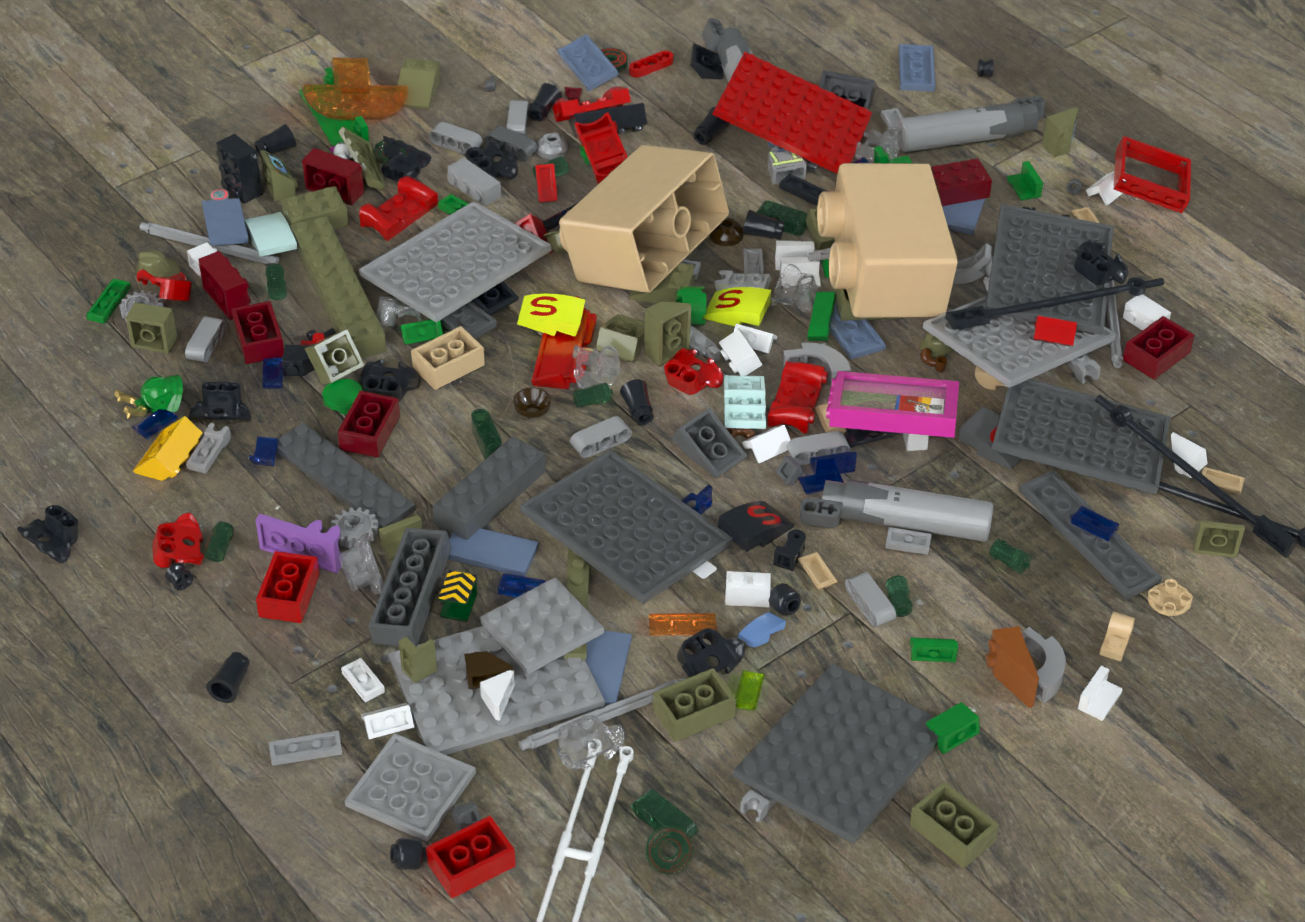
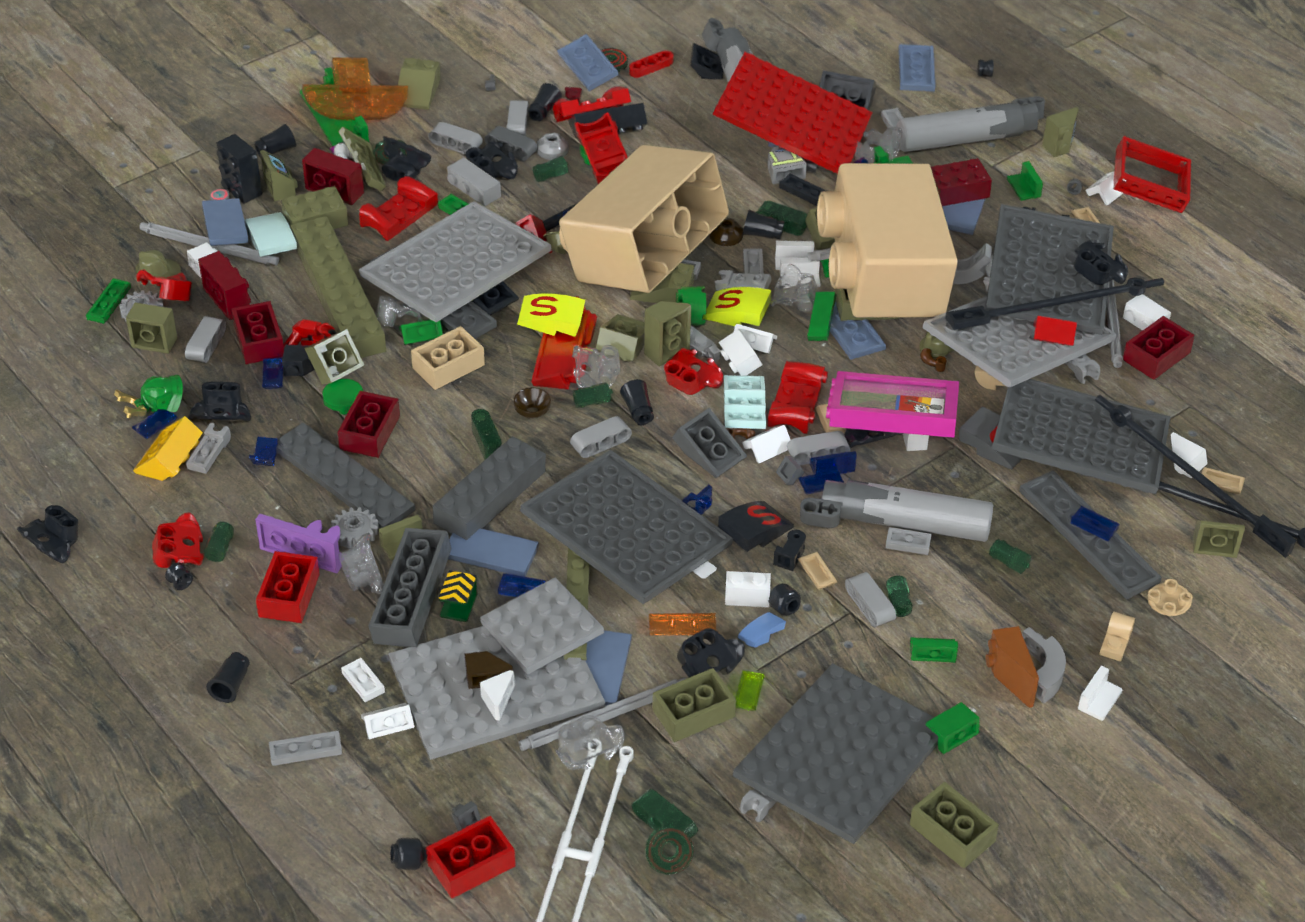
clear green piece [265,263,287,300] -> none
light grey plate [345,733,476,842] -> none
black piece [359,359,420,402] -> none
olive panel [398,637,437,684] -> none
red tile [535,164,558,203] -> none
black plant [693,107,730,145] -> none
light grey arch [783,343,852,387] -> none
none -> red arm [283,319,335,347]

